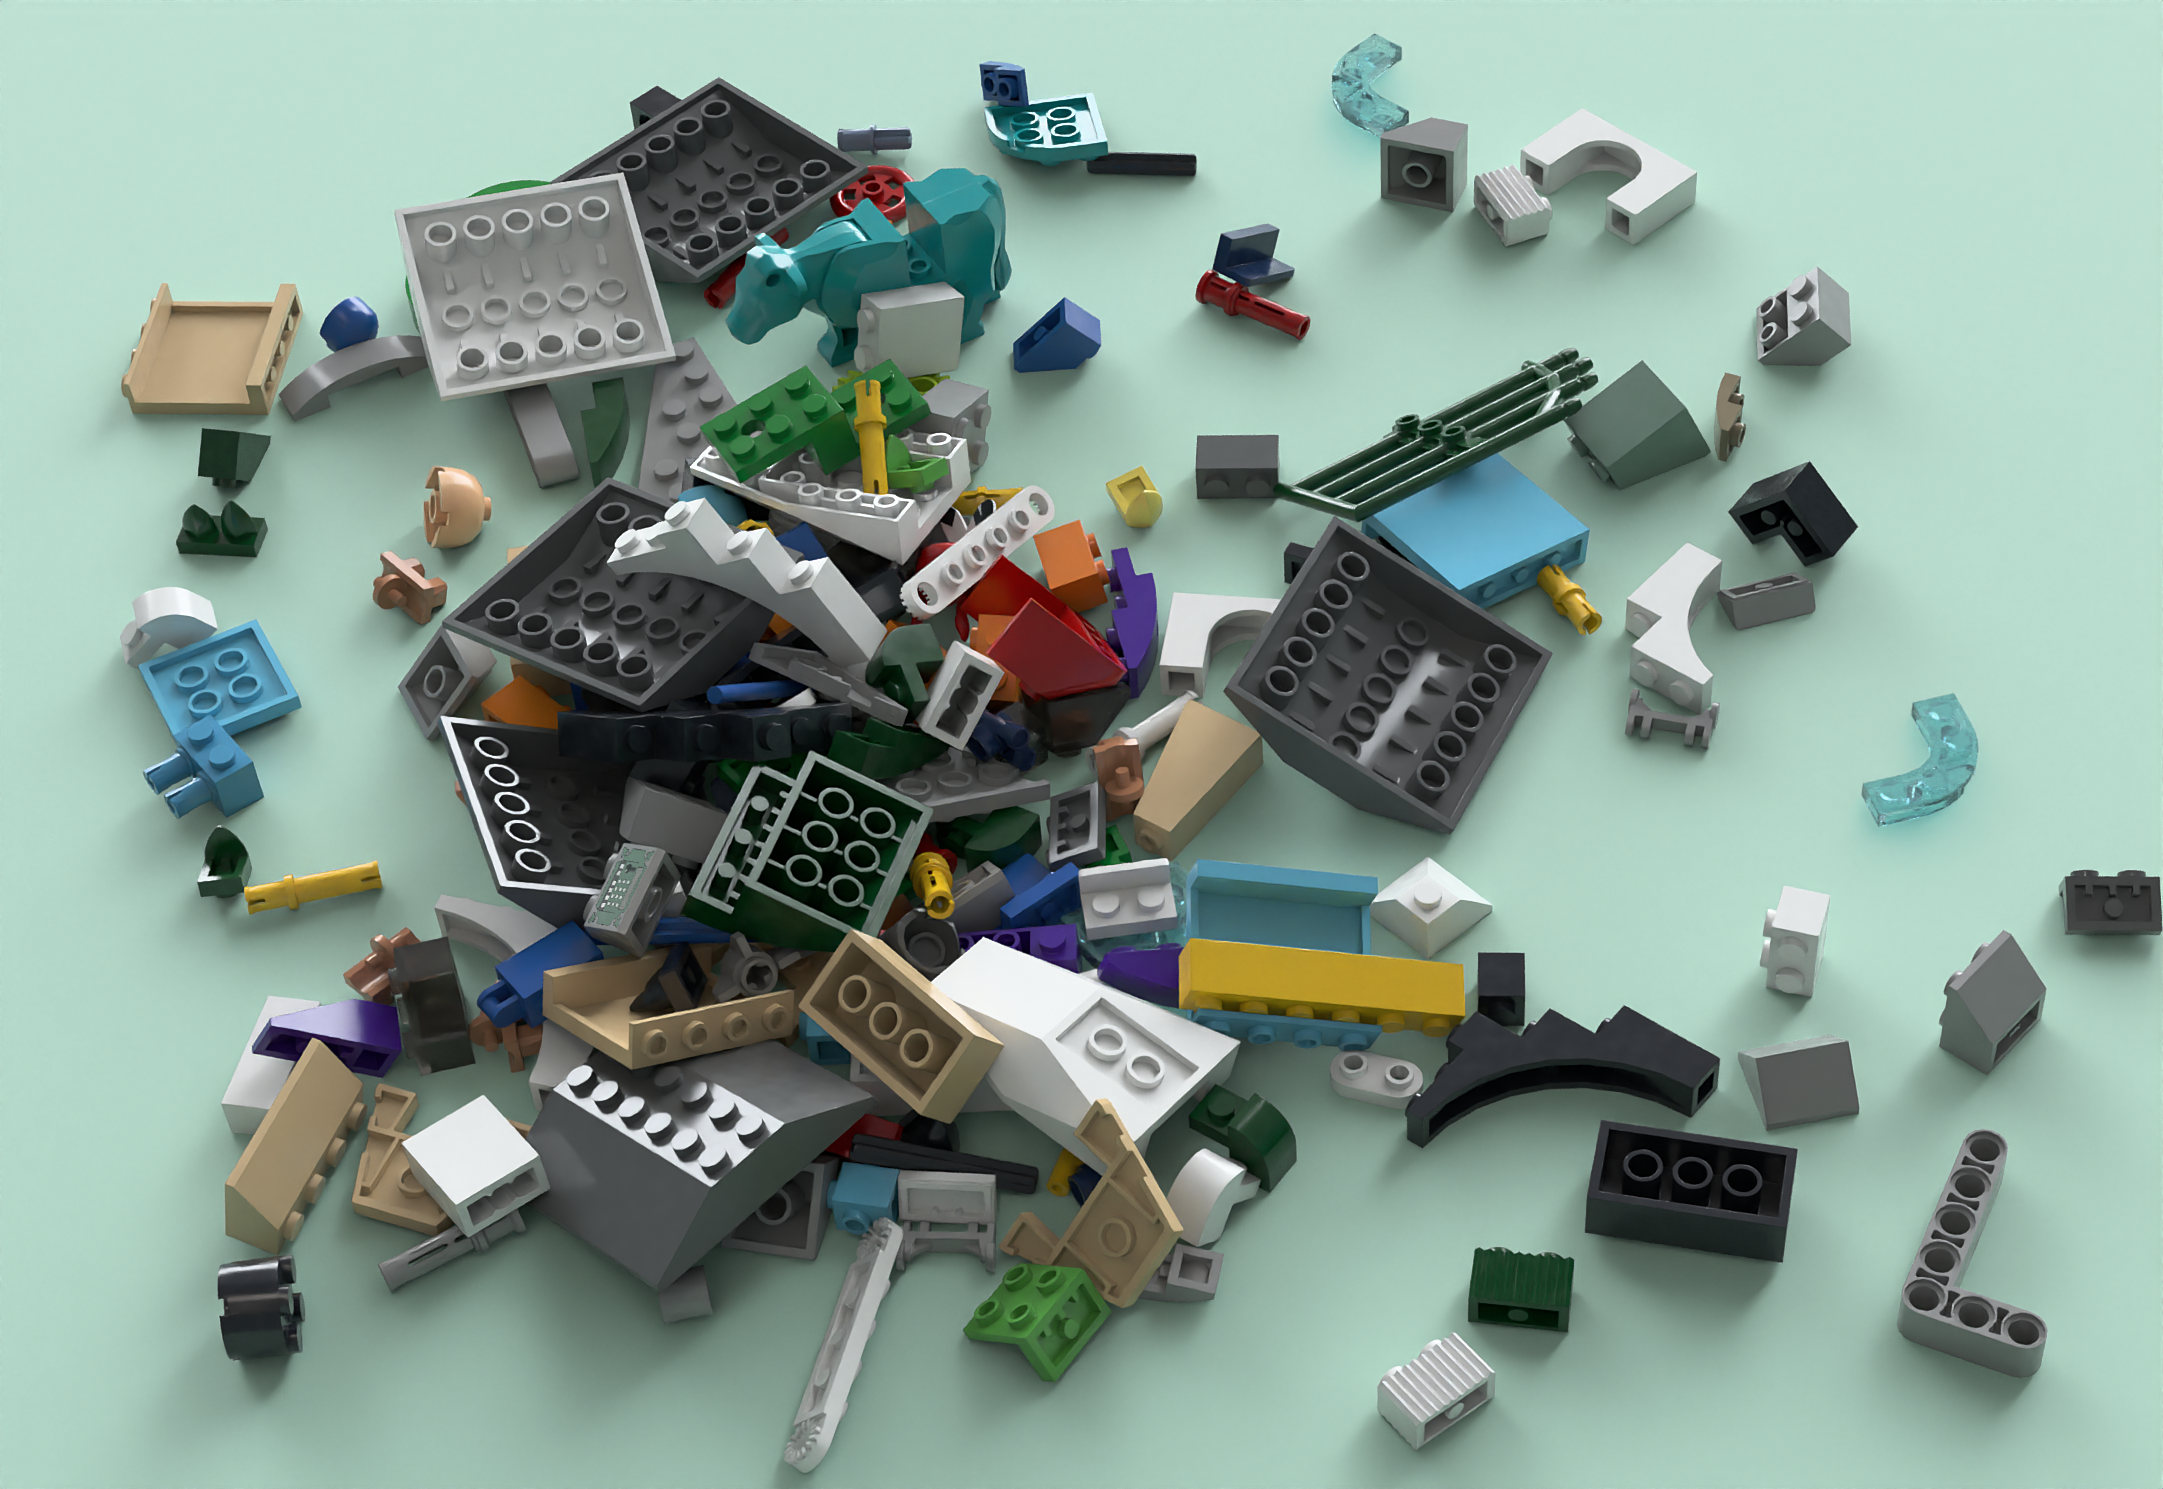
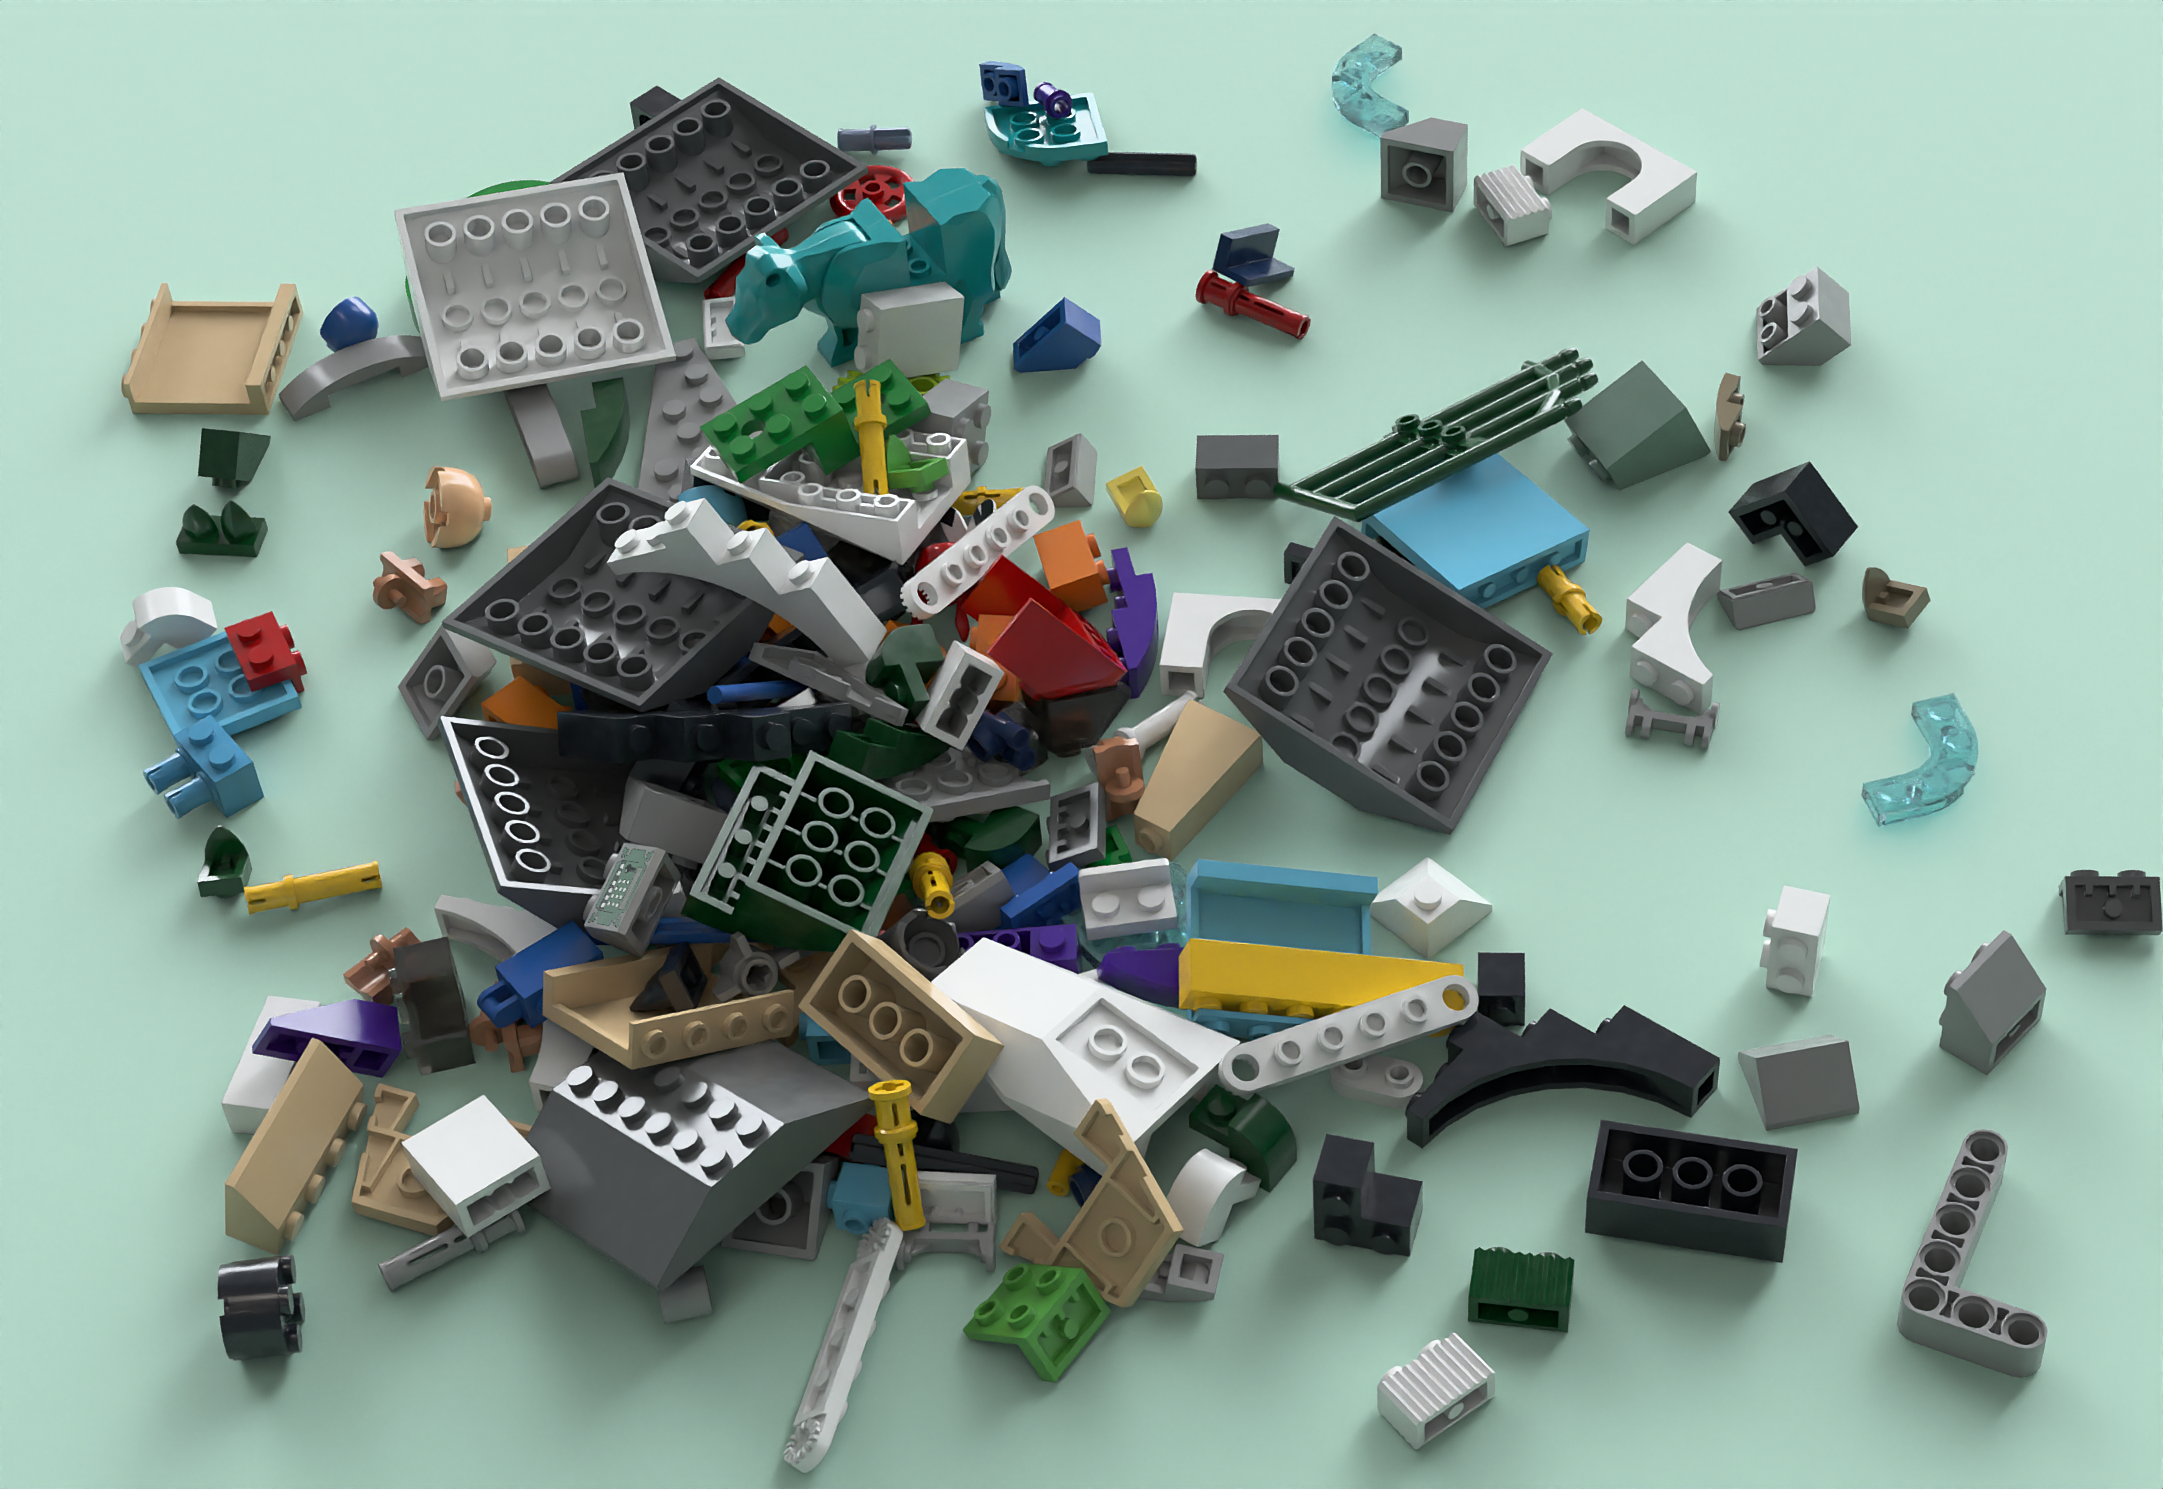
none -> red bracket [224,611,307,694]
none -> white plate [702,296,745,360]
none -> yellow pin [868,1080,926,1231]
none -> dark purple pin [1033,82,1072,119]
none -> light grey slope [1044,433,1097,507]
none -> white plate [1217,975,1479,1097]
none -> black brick [1313,1134,1423,1257]
none -> dark tan plate [1862,567,1931,629]

